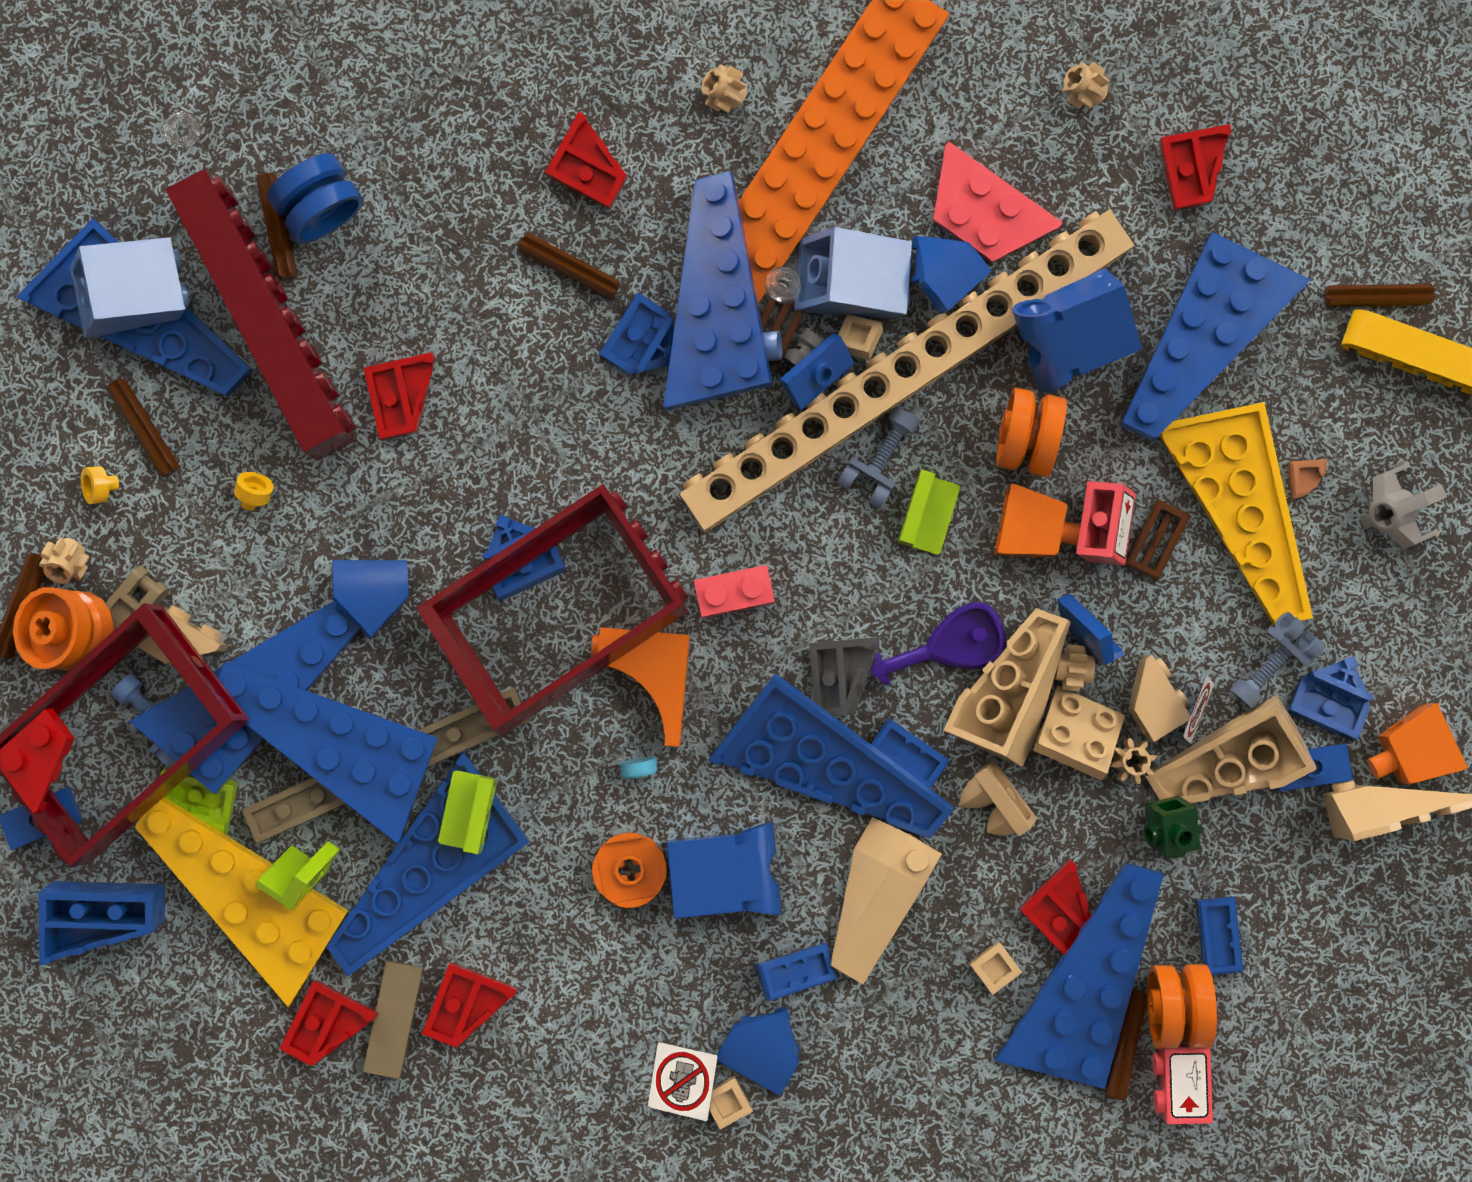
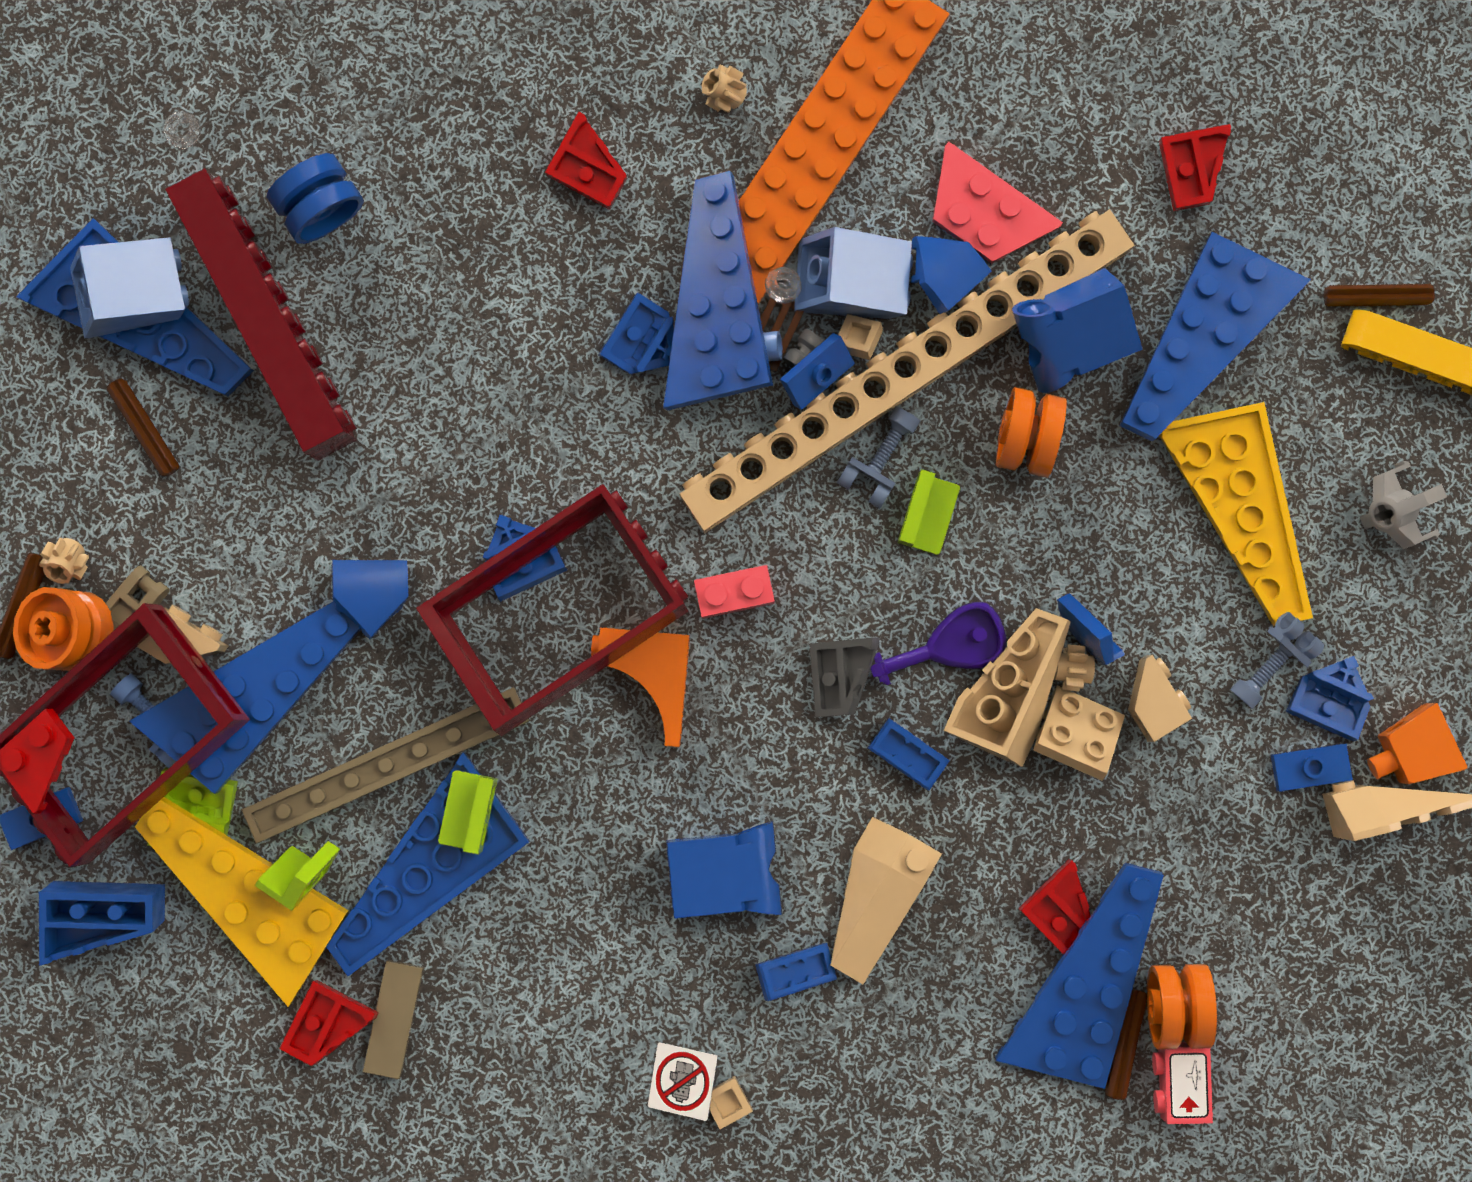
yellow tile [81,466,119,504] -> none
blue wing [218,662,438,844] -> none
yellow tile [234,472,274,511] -> none
reddish brown axle [256,173,298,280] -> none
red wing [363,352,436,441] -> none
red wing [422,962,518,1048] -> none
reddish brown axle [518,233,620,299] -> none
orange plate [592,832,667,908] -> none
medium azure tile [619,756,658,779] -> none
blue wing [708,673,953,838] -> none
blue slope [717,1007,800,1096] -> none
tan tile [959,759,1037,836] -> none
tan plate [969,941,1023,995] -> none
orange torso [994,483,1081,558] -> none
tan gear [1062,62,1110,109] -> none
coral brick [1076,481,1136,566] -> none
tan gear [1110,738,1157,784] -> none
reddish brown tile [1125,499,1191,581] -> none
dark green brick [1144,795,1202,858] -> none
tan wedge [1145,695,1317,803] -> none
sticker [1183,675,1214,744] -> none
blue plate [1195,896,1243,975] -> none
nougat tile [1288,459,1327,499] -> none

